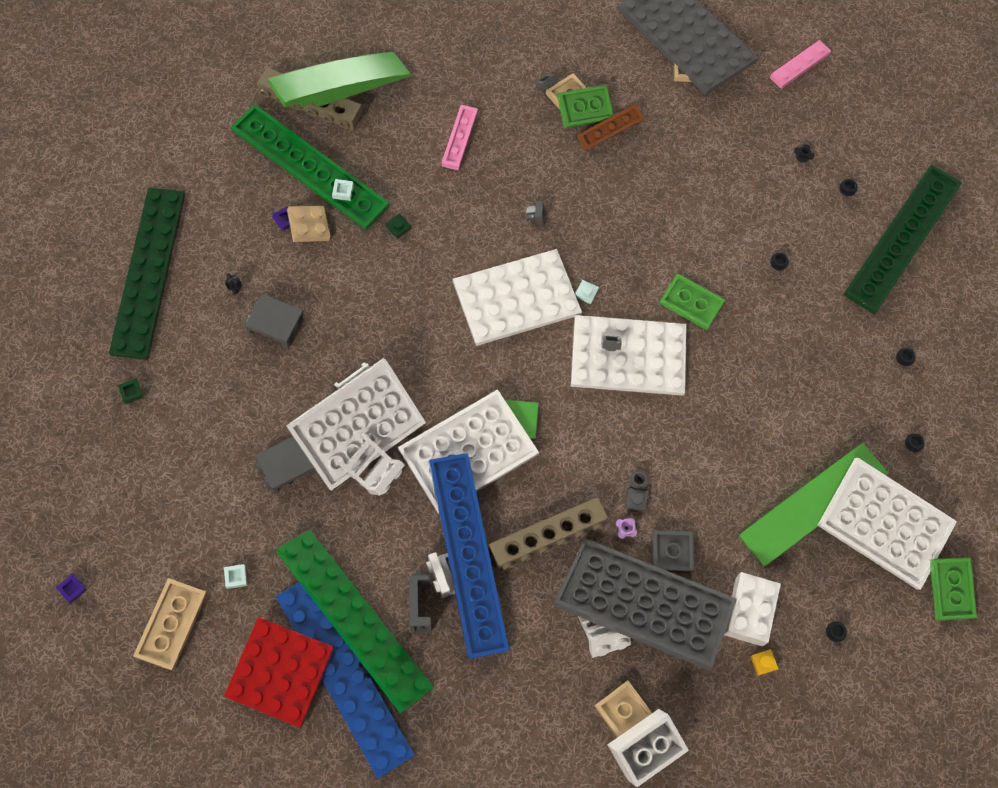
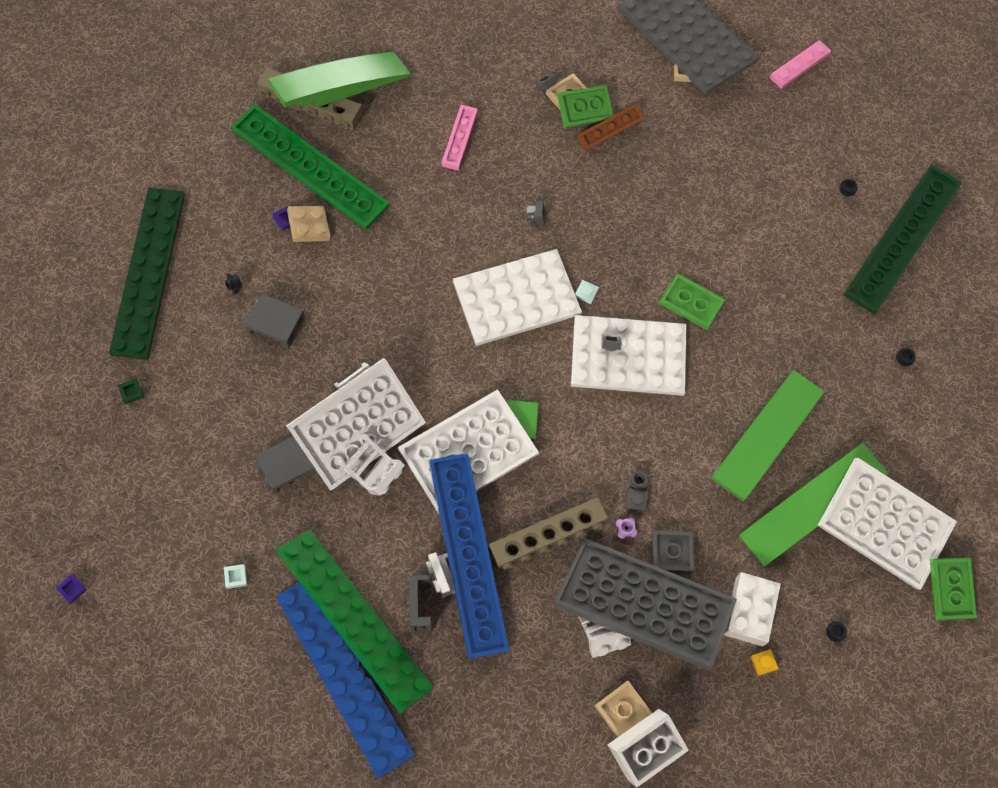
tan plate [133,578,207,671] -> none
red plate [224,617,335,728] -> none
light aqua plate [332,179,354,201] -> none
dark green plate [386,214,412,239] -> none
black plate [770,253,789,271] -> none
black plate [794,144,815,162] -> none
black plate [905,434,925,453] -> none
none -> bright green slope [711,370,825,502]

